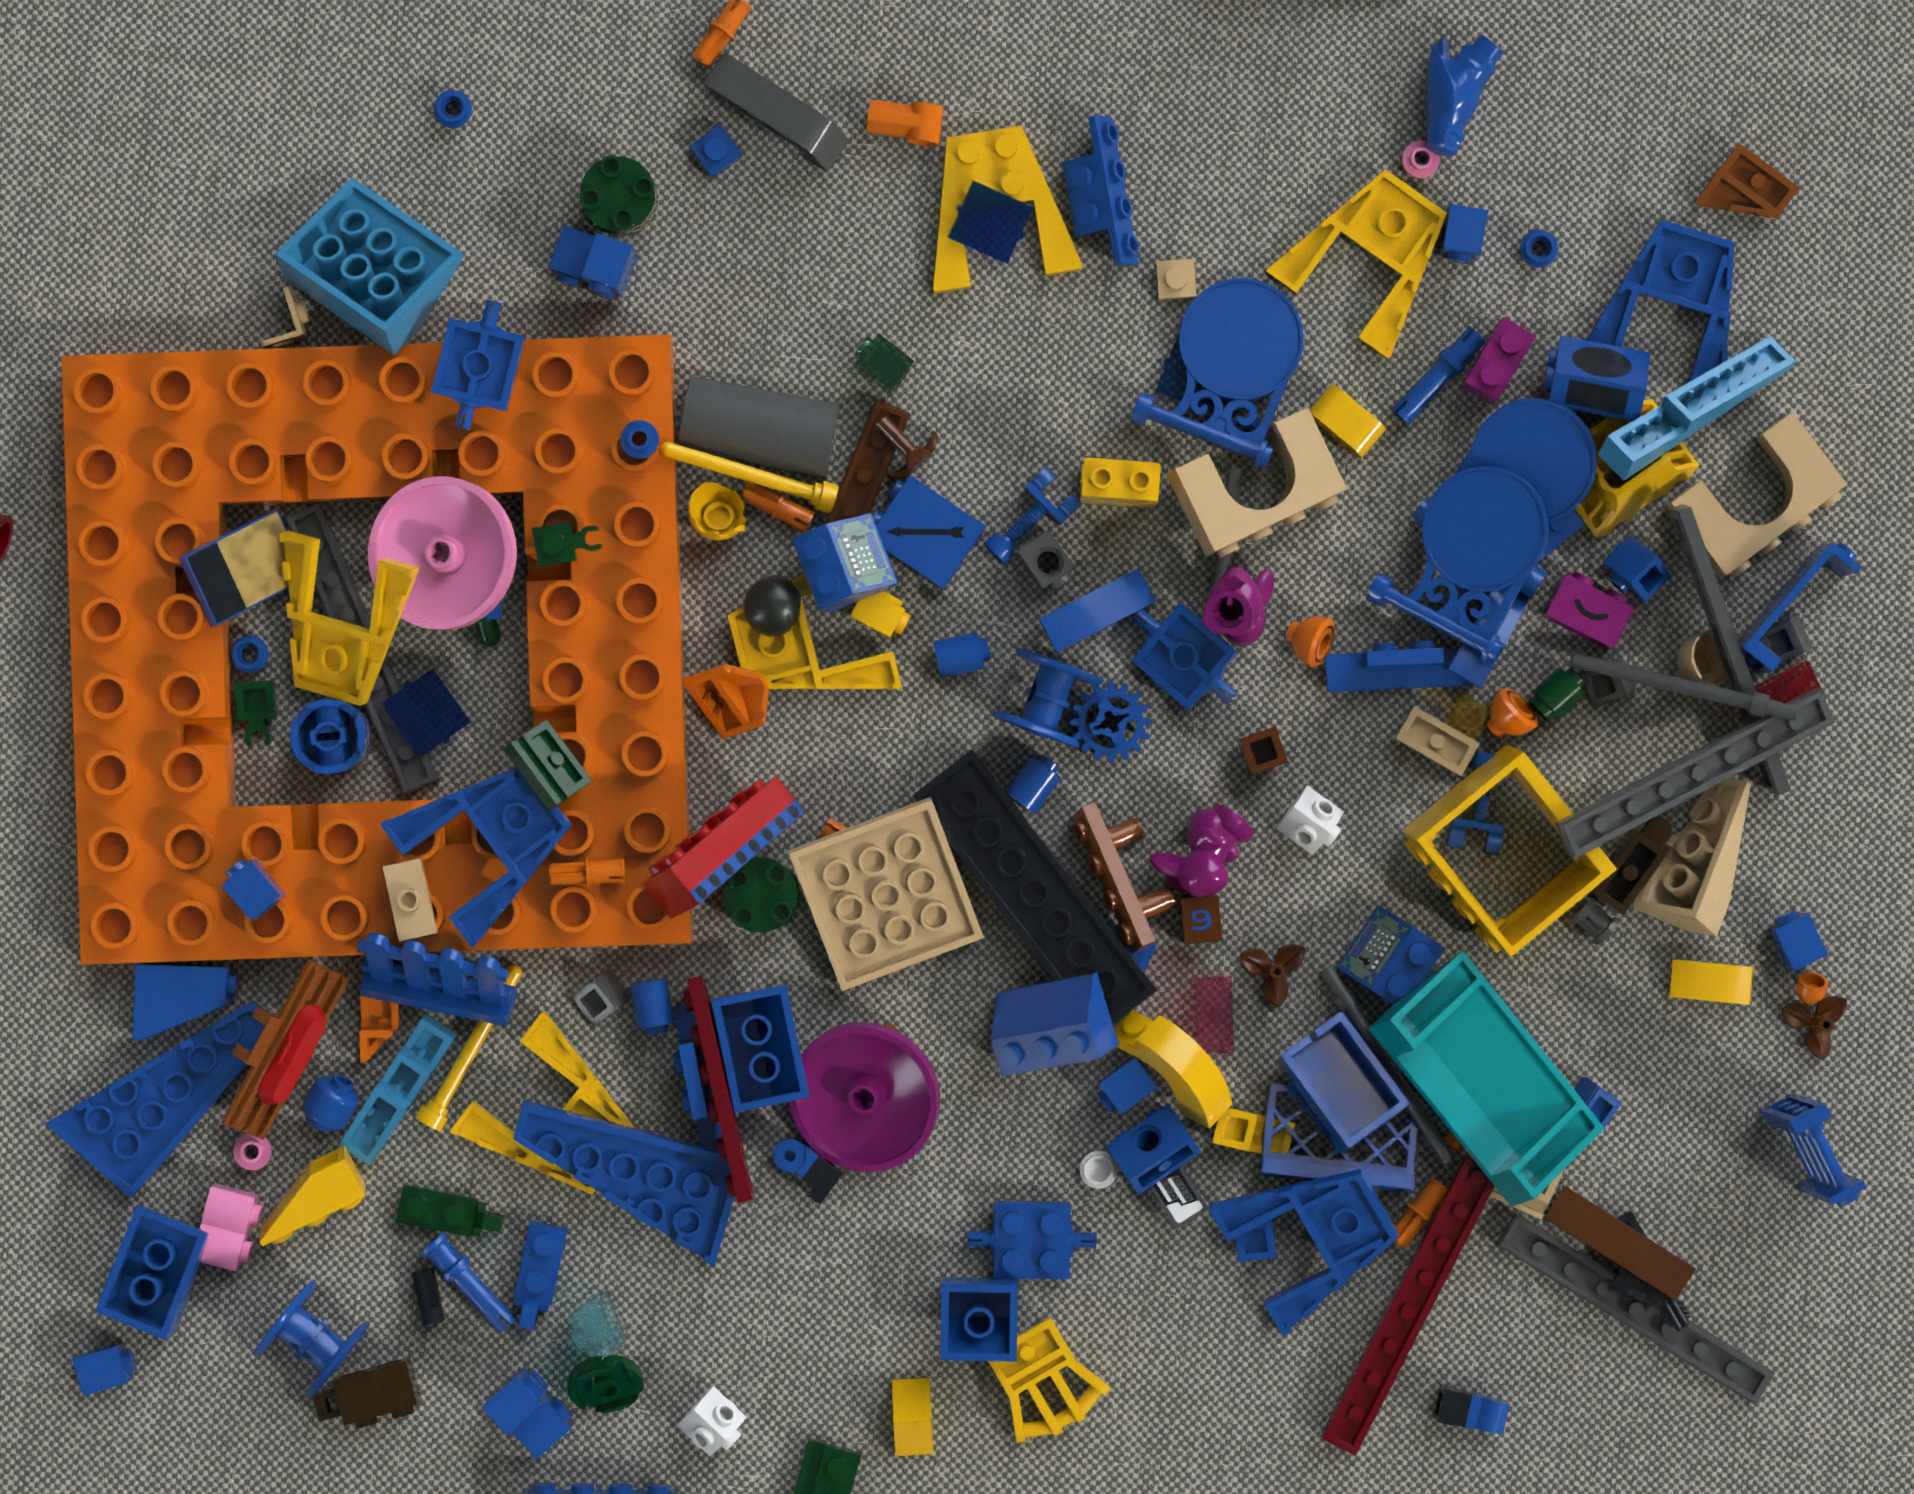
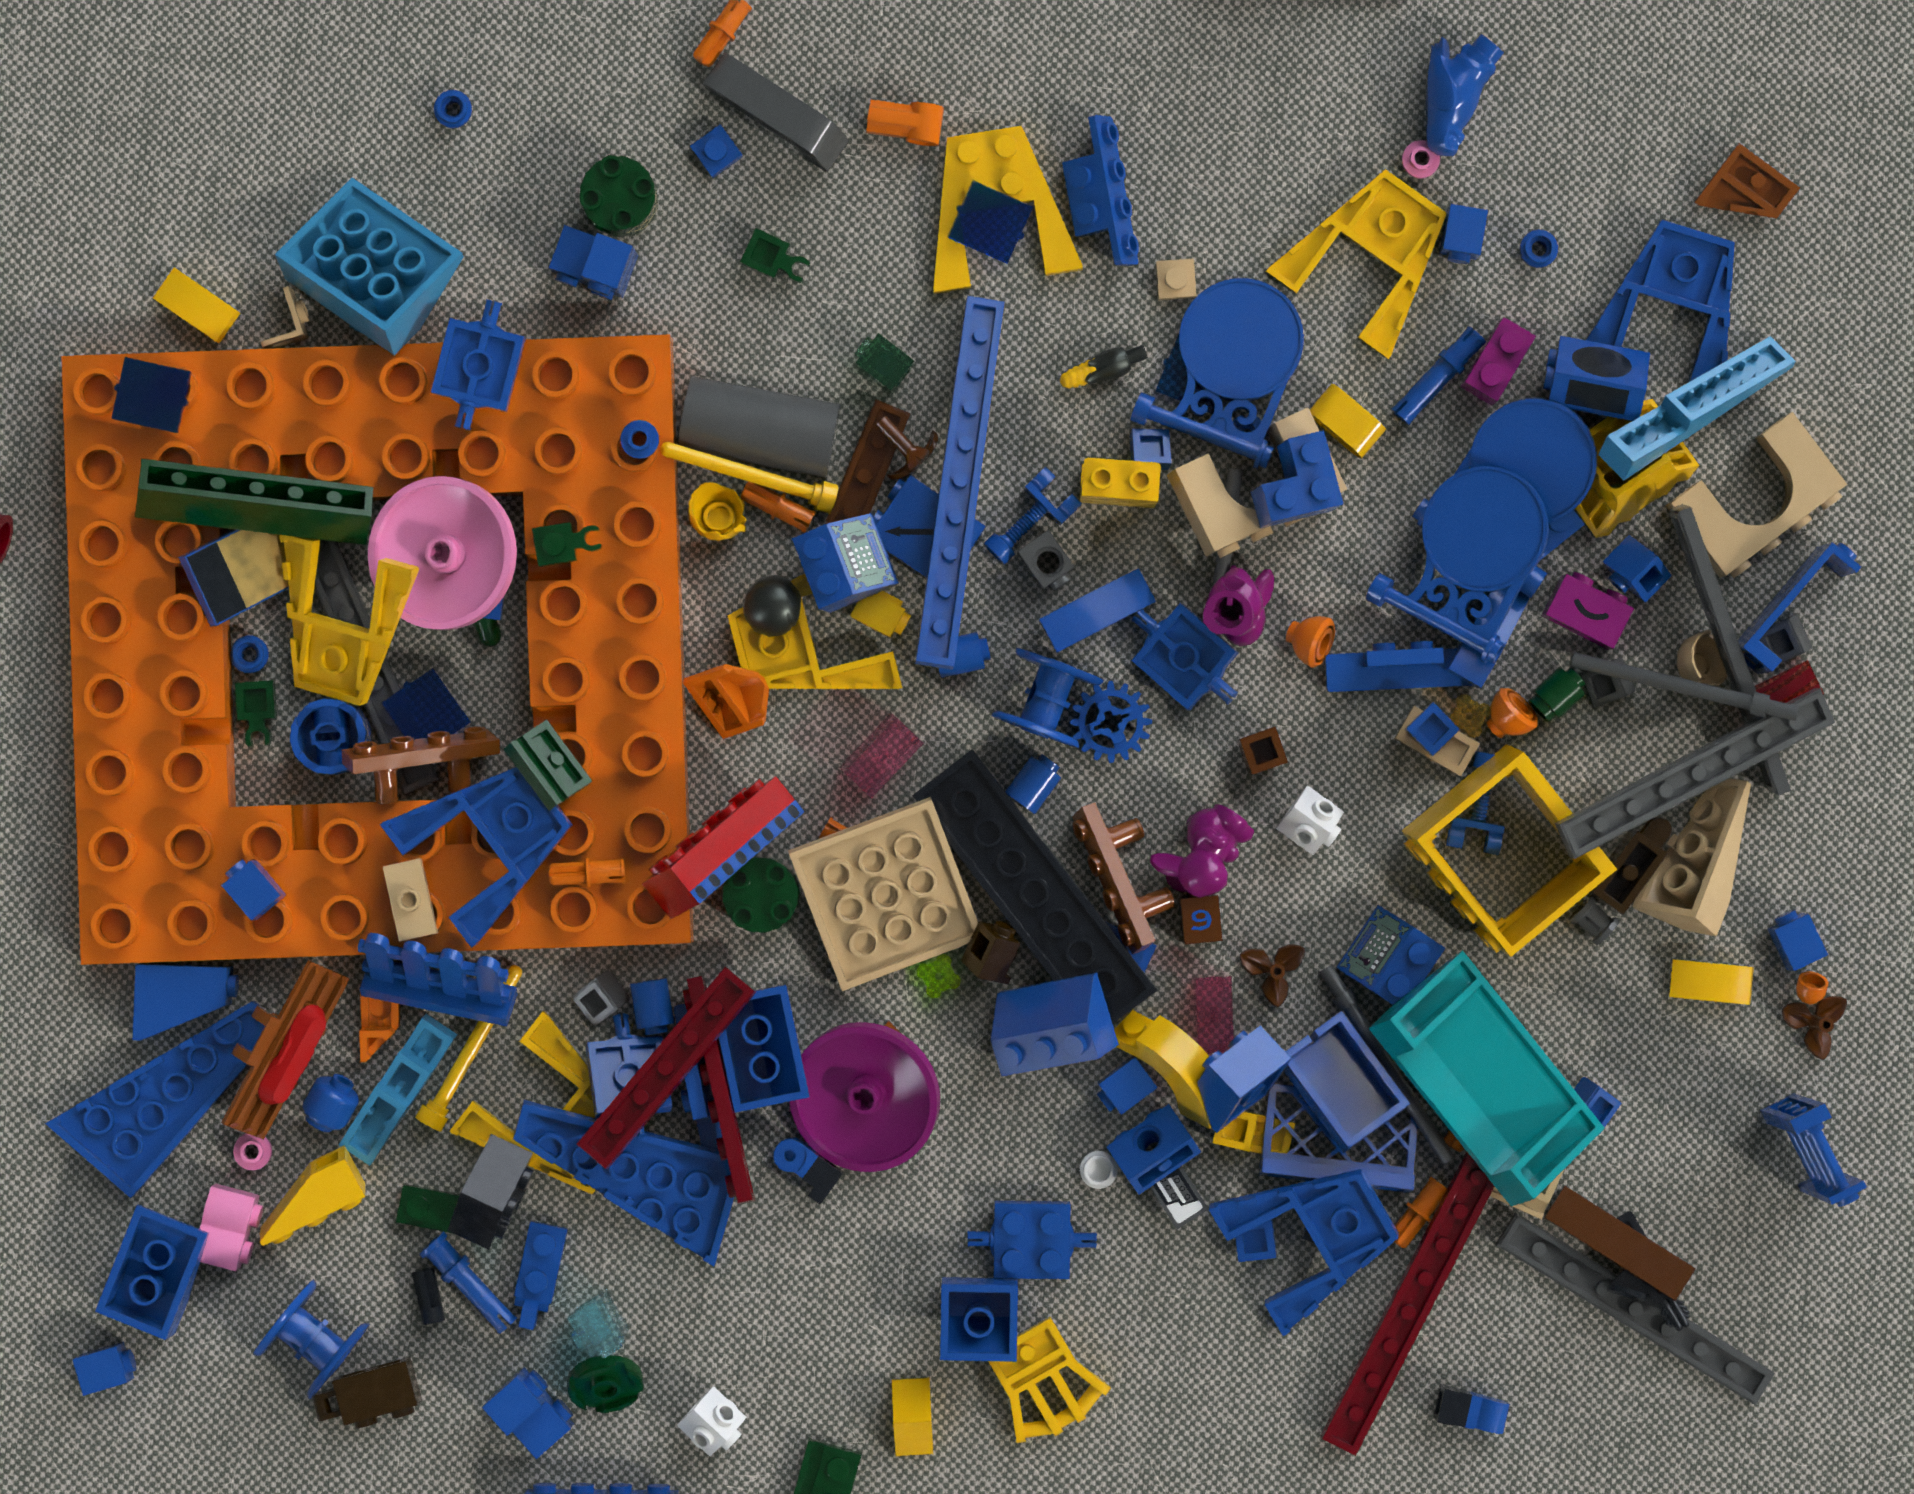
none -> clear blue piece [111,357,192,434]
none -> dark green brick [135,459,373,545]
none -> yellow slope [153,267,240,344]
none -> dark orange plate [341,726,500,804]
none -> brick [447,1134,534,1250]
none -> dark red plate [577,967,756,1169]
none -> blue plate [585,1013,673,1140]
none -> dark green plate [740,228,810,283]
none -> clear pink hinge [839,713,924,799]
none -> blue plate [915,295,1005,670]
none -> clear neon green plate [917,954,961,998]
none -> dark brown brick [961,921,1021,985]
none -> pearl dark grey piece [1060,345,1148,389]
none -> blue plate [1129,428,1172,470]
none -> slope [1197,1025,1292,1133]
none -> blue brick [1251,430,1343,529]
none -> blue plate [1405,702,1460,756]

